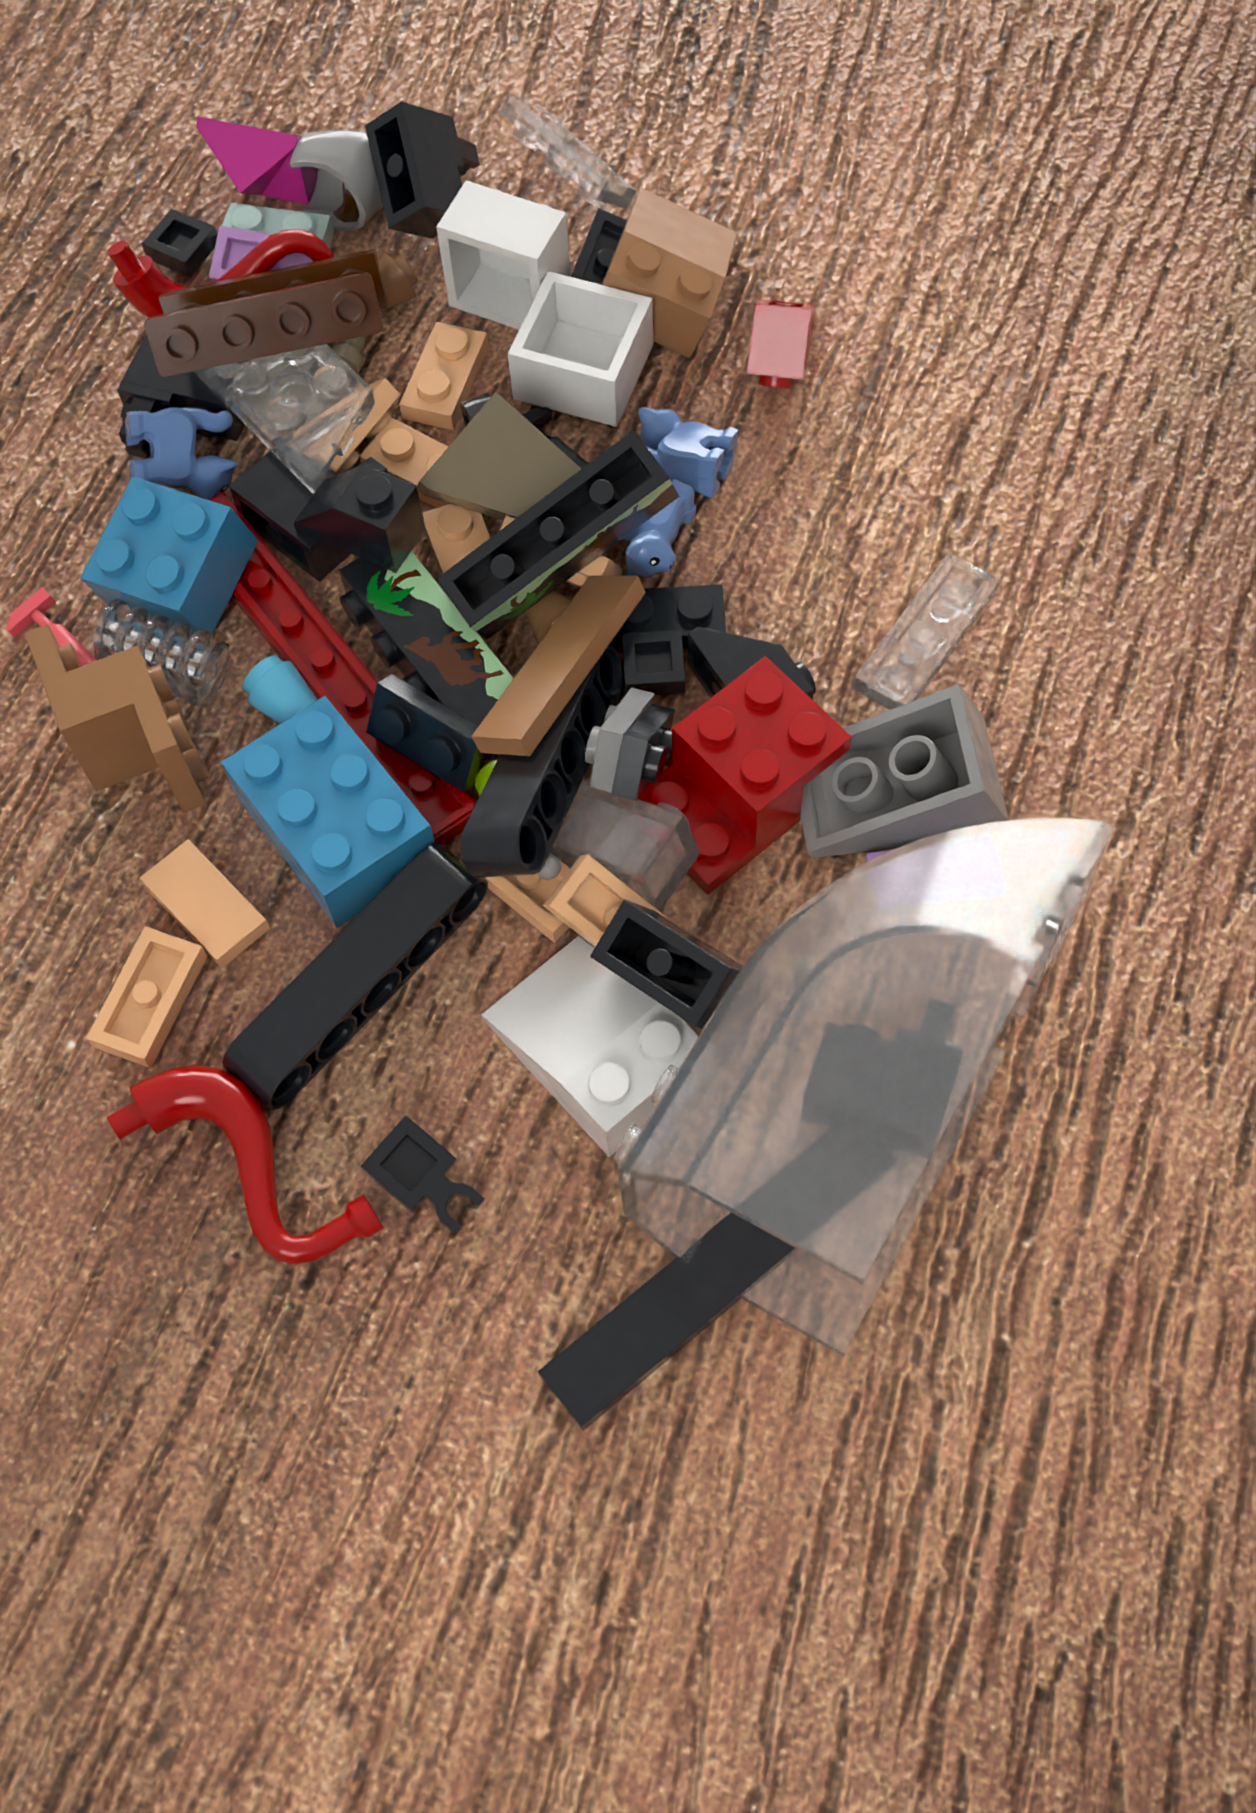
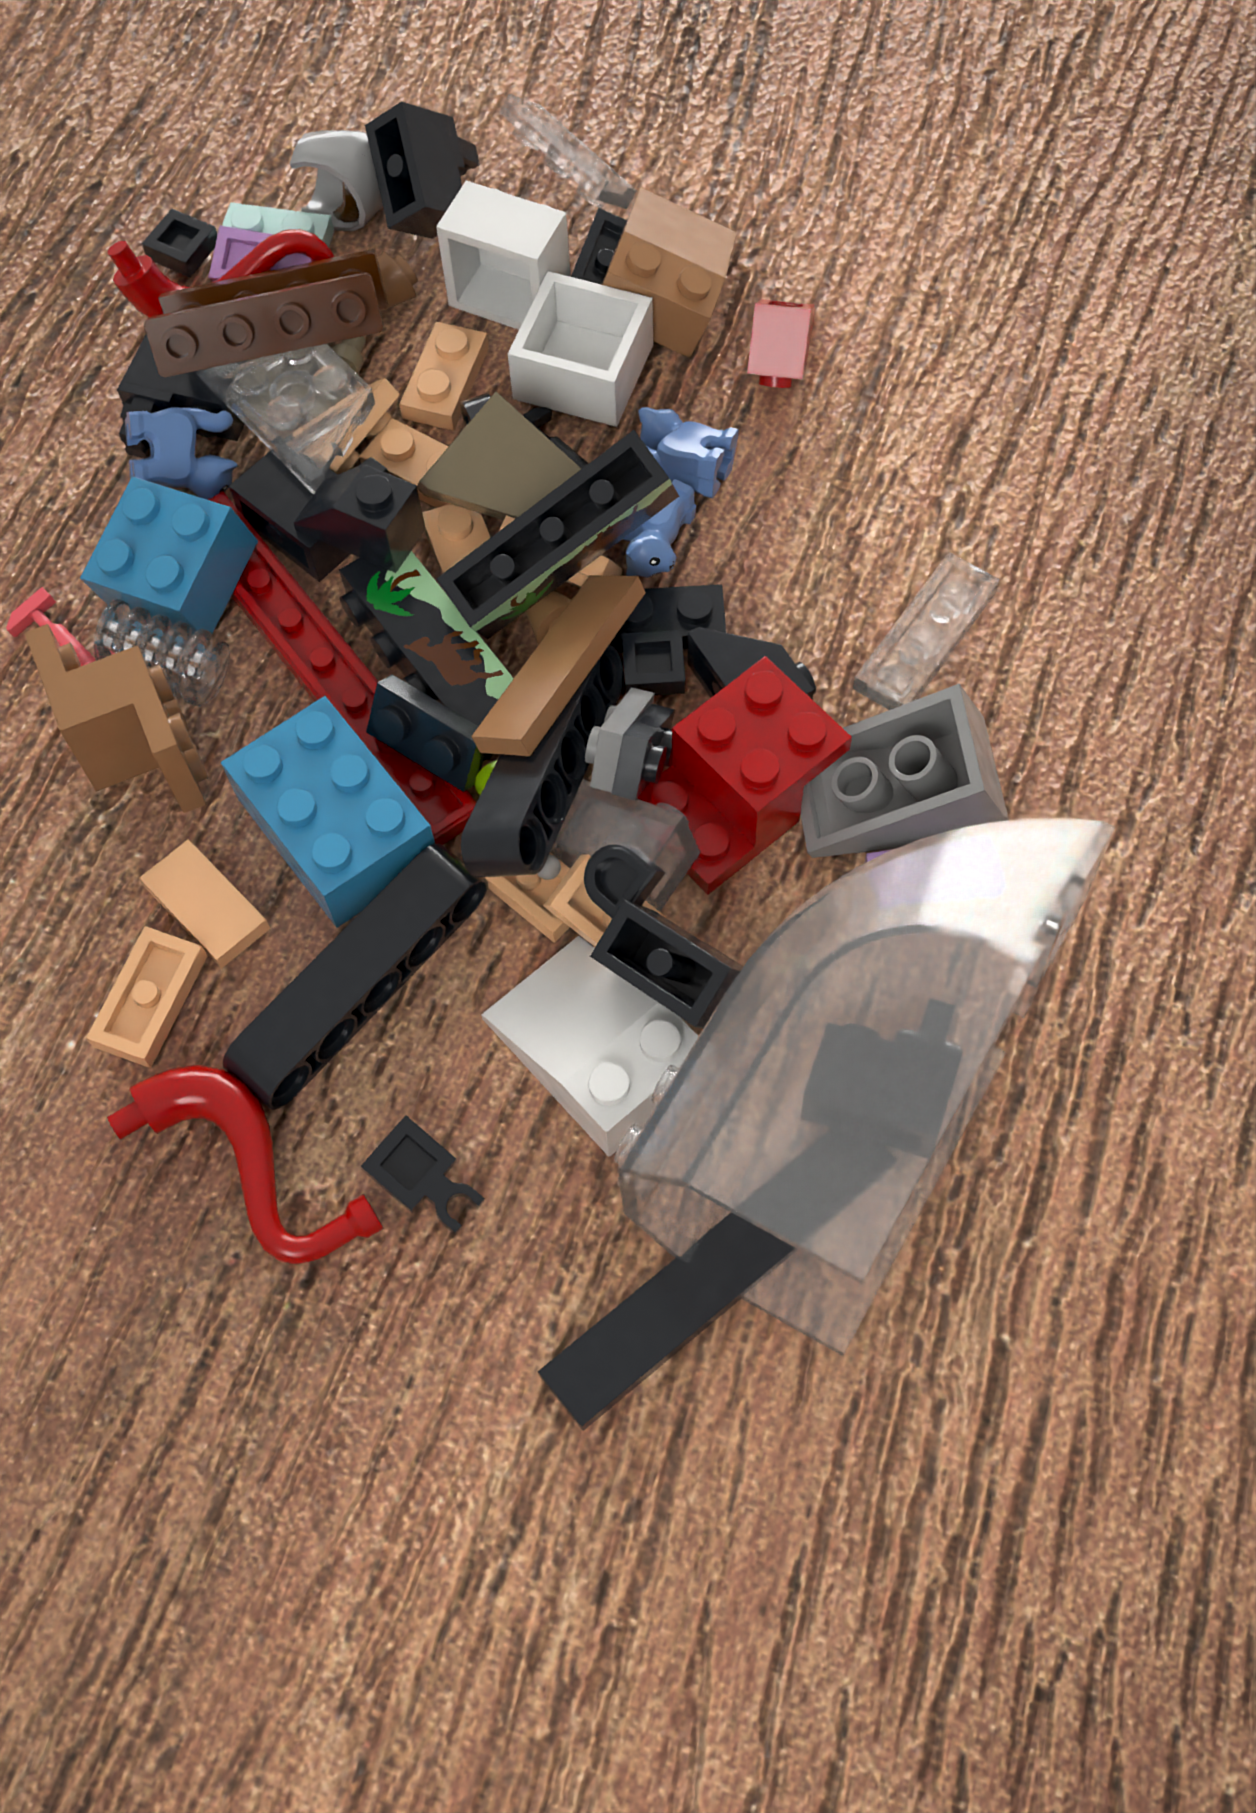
dark pink slope [196,116,318,205] -> none
medium azure cone [242,655,318,724] -> none
none -> black tile [584,844,666,918]

